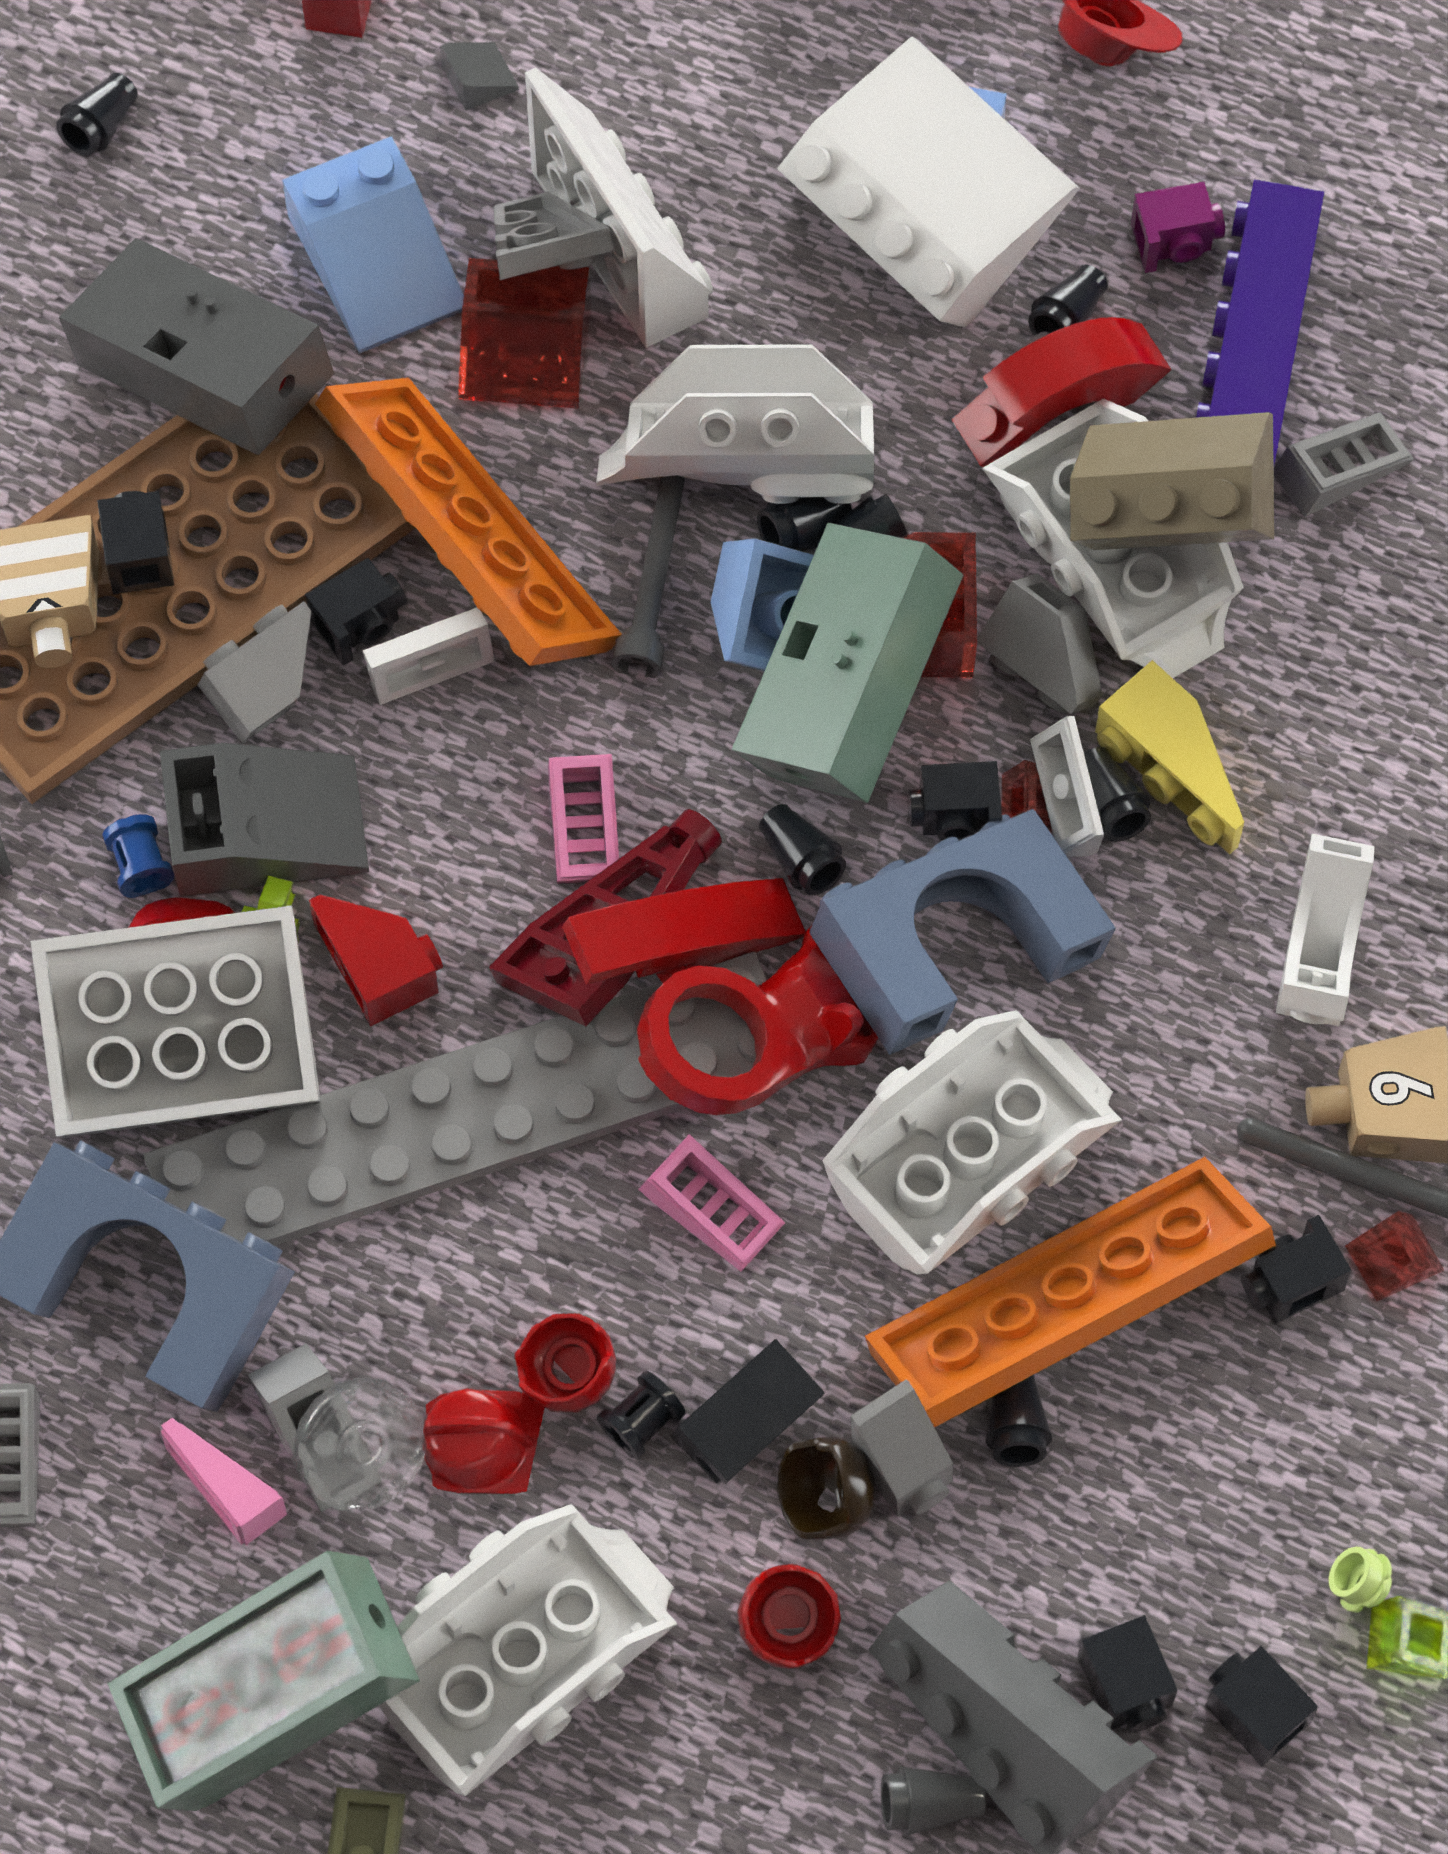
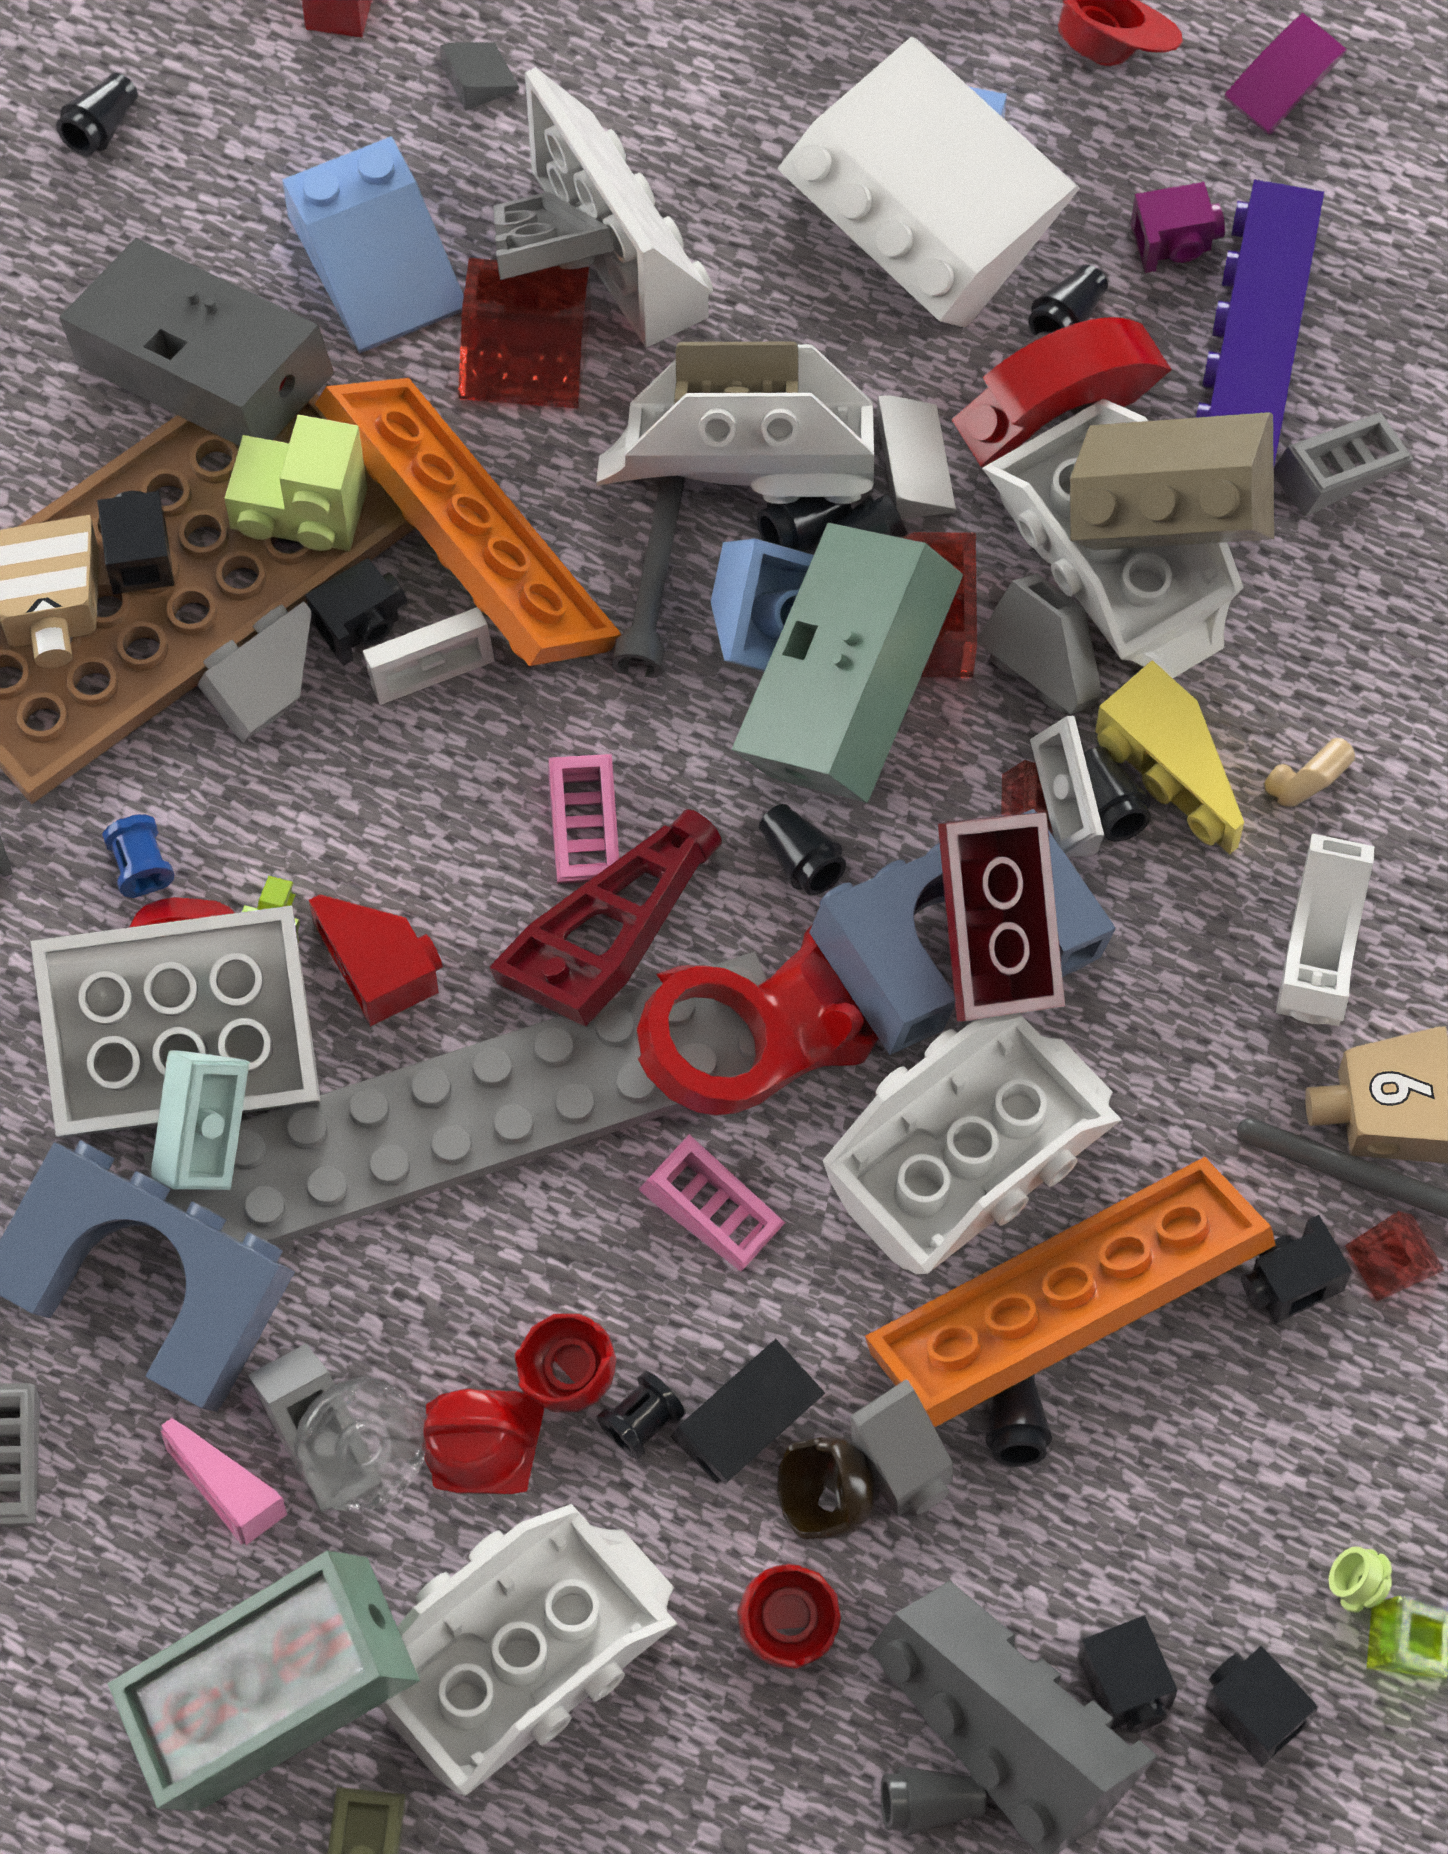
dark grey slope [160,743,369,897] -> none
red slope [562,878,806,985] -> none
black brick [908,761,1002,841] -> none
none -> light aqua slope [151,1051,249,1190]
none -> yellowish green brick [224,415,368,551]
none -> dark tan bracket [674,341,799,405]
none -> white slope [877,395,956,519]
none -> dark red slope [938,812,1065,1021]
none -> magenta slope [1224,12,1347,135]
none -> tan arm [1264,738,1355,807]

